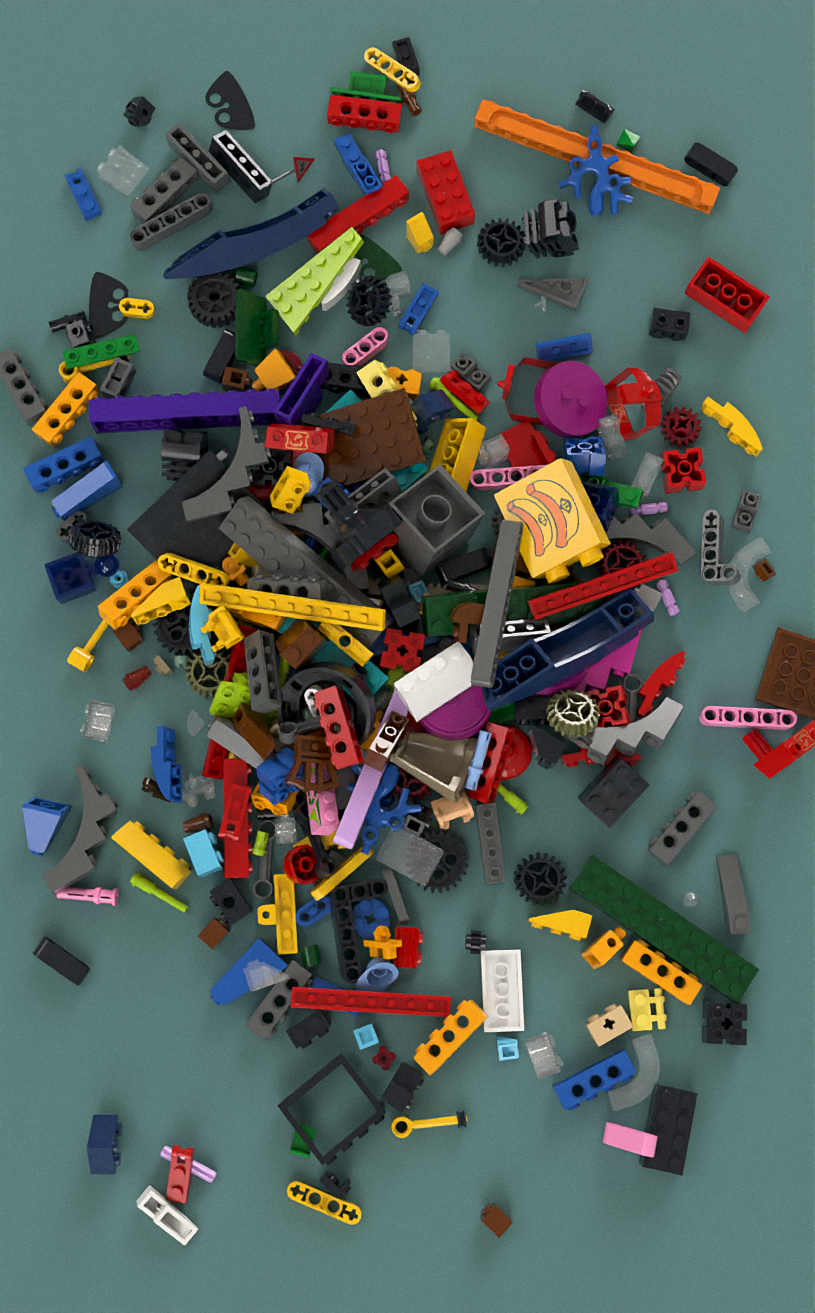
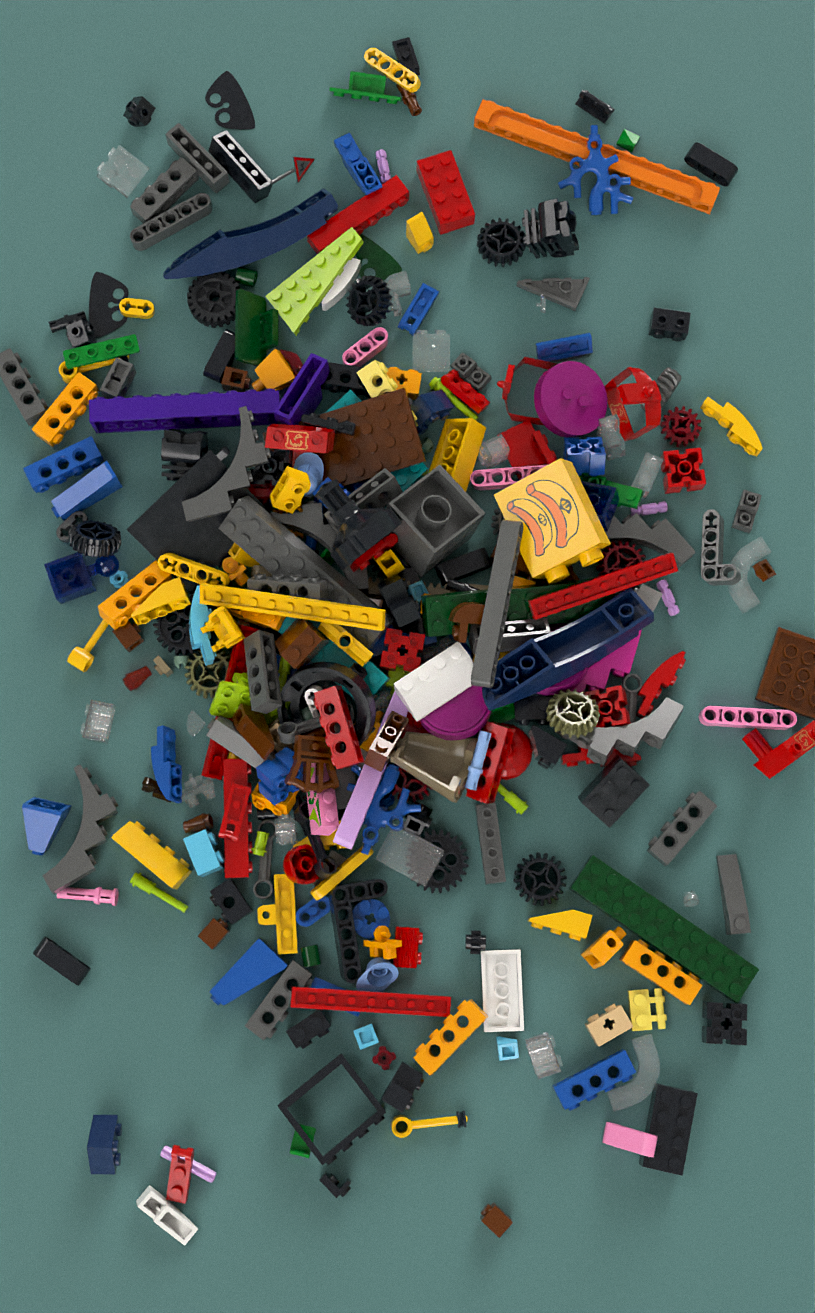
blue plate [64,168,102,221] -> none
clear slope [243,960,290,992] -> none
yellow beam [287,1180,362,1225] -> none
red brick [327,95,402,133] -> none
dark grey beam [382,867,410,924] -> none
light nougat piece [430,791,474,830] -> none
light grey cone [437,227,463,256] -> none
red brick [684,256,770,333] -> none

